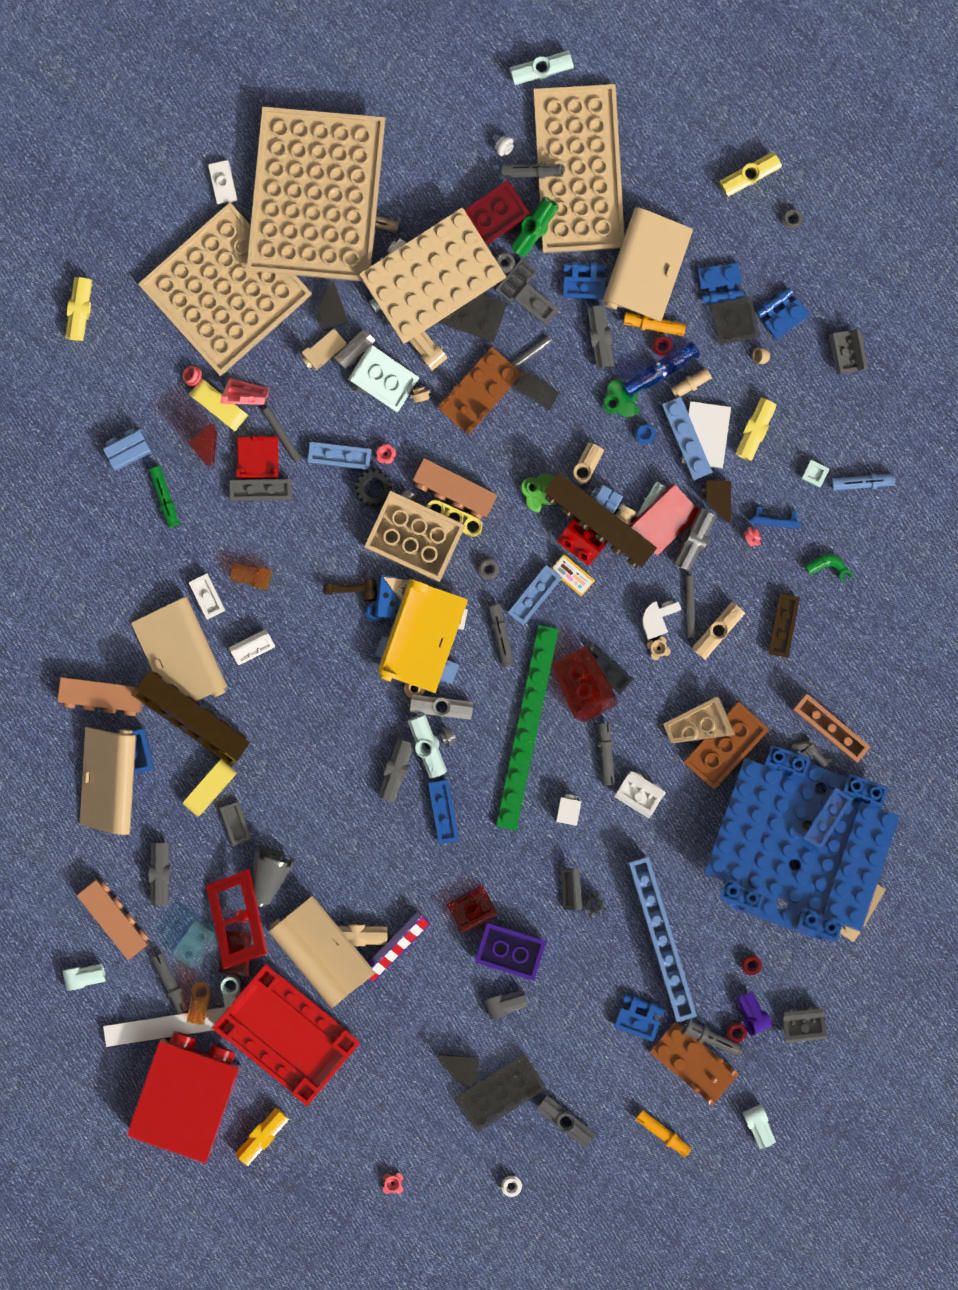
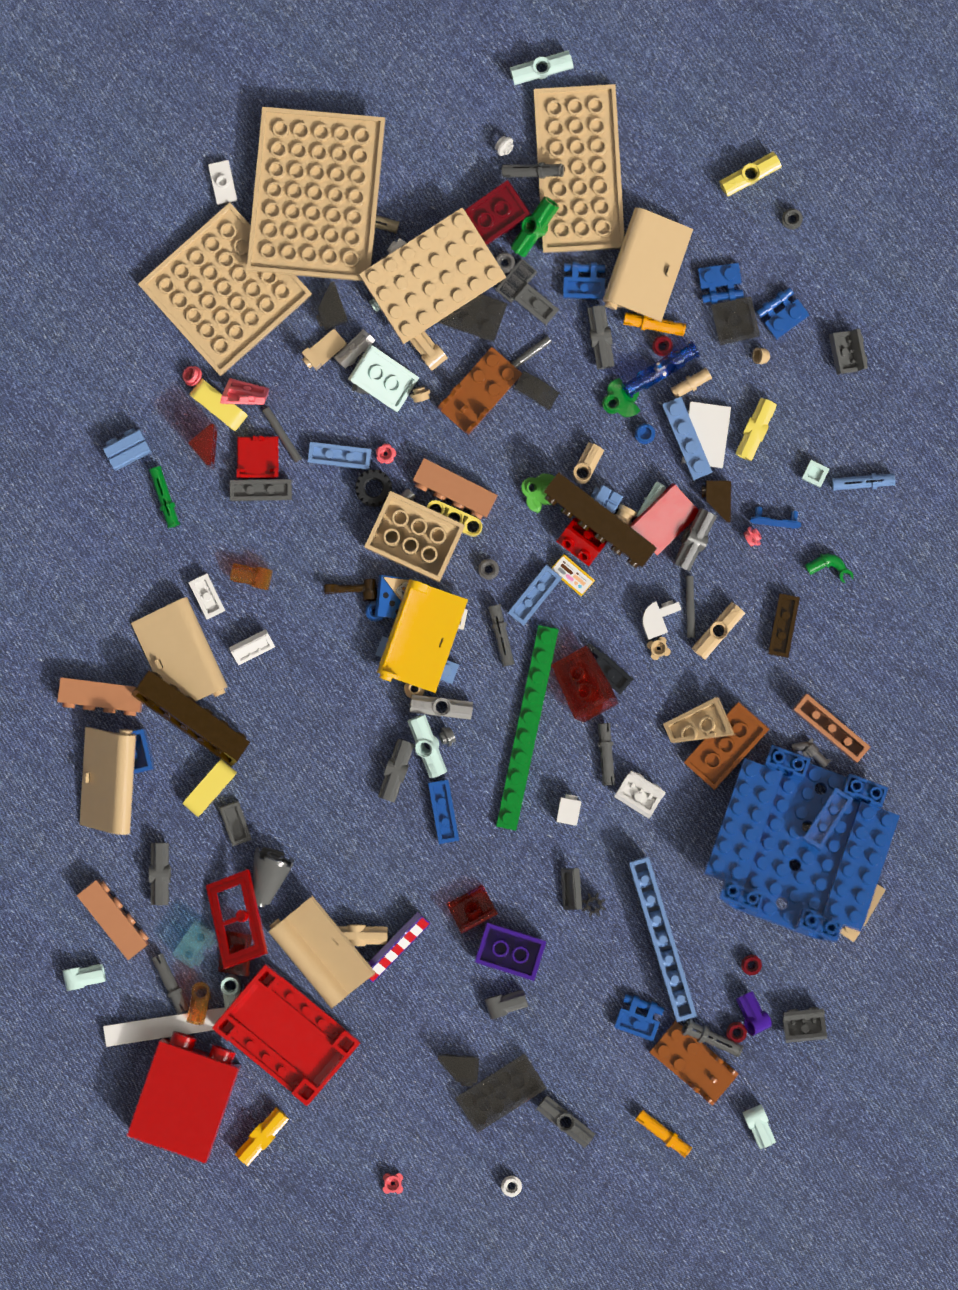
light yellow piece [65,277,92,341] -> none

